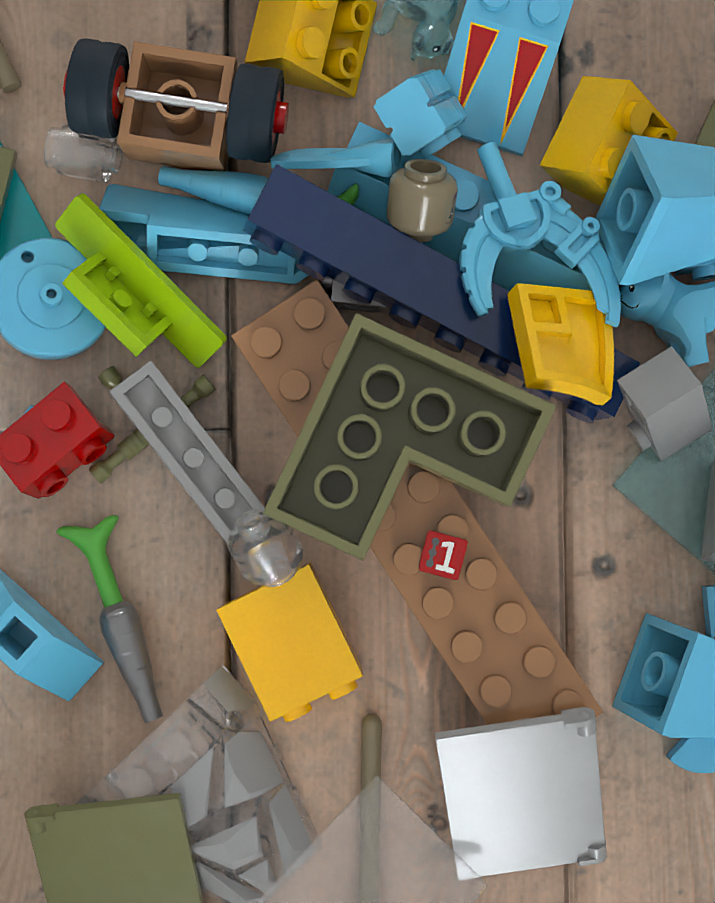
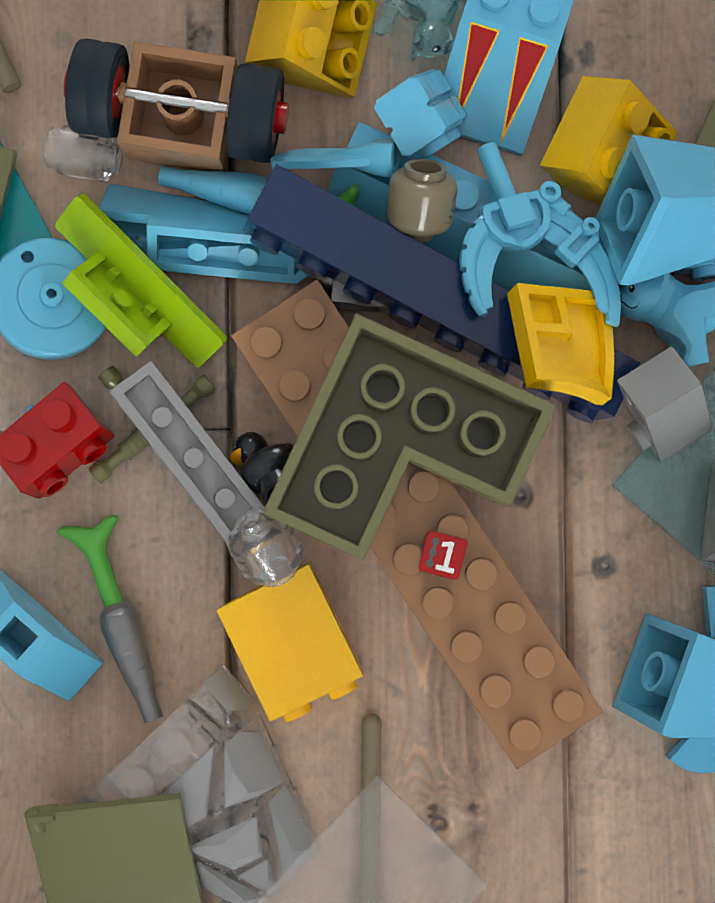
piece [435,707,607,880] -> none
none -> black animal [230,432,294,504]

